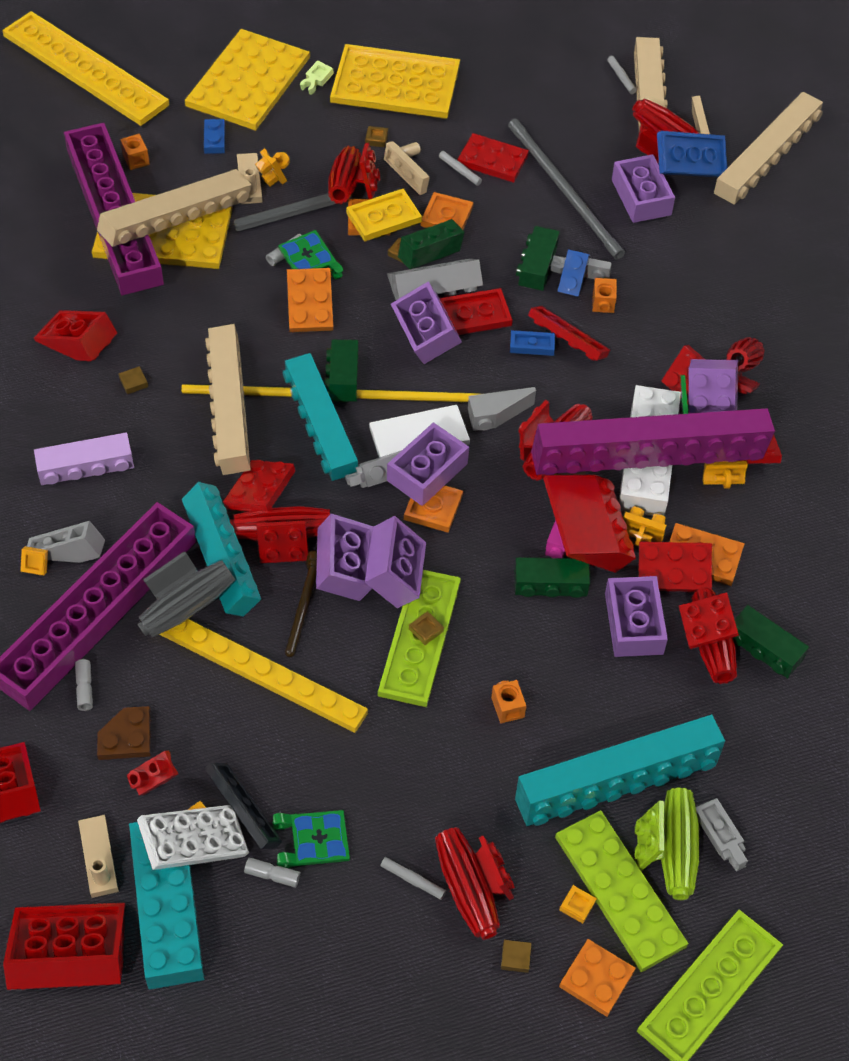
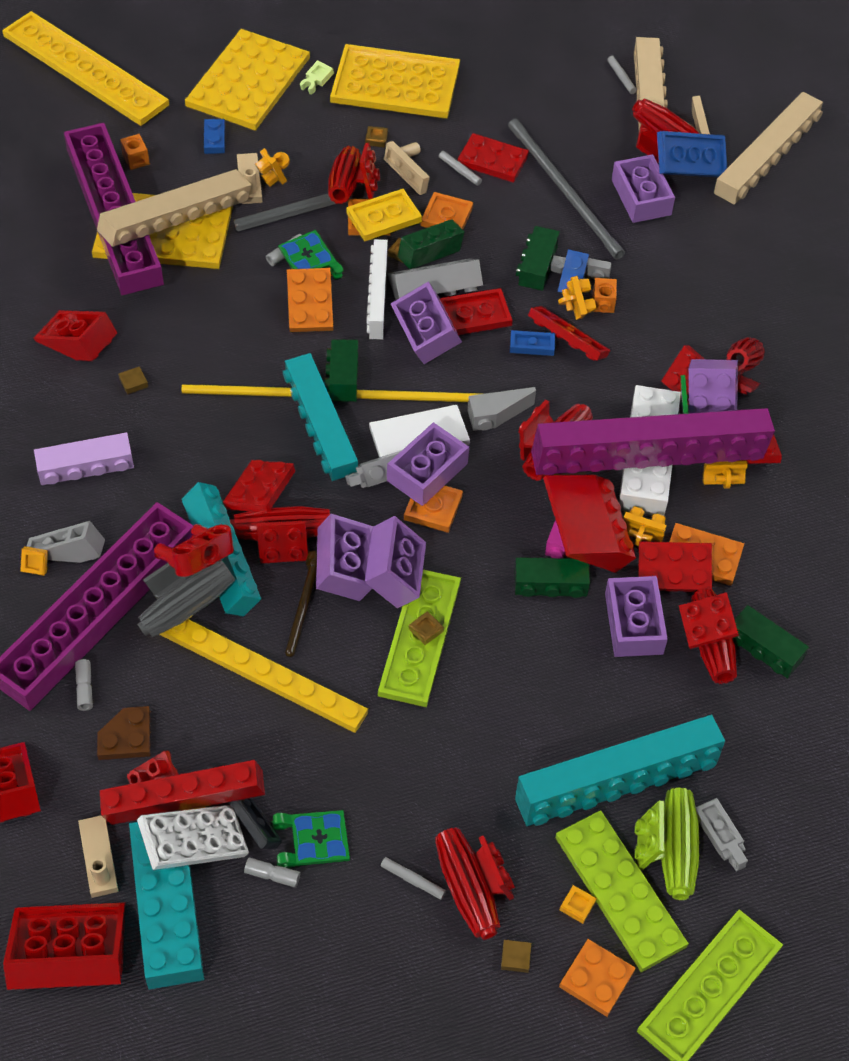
tan brick [205,324,251,475] -> none
orange brick [491,680,526,724] -> none
none -> red brick [100,760,265,825]
none -> red piece [154,524,234,577]
none -> white piece [367,239,387,339]
none -> light orange hips [558,276,596,320]

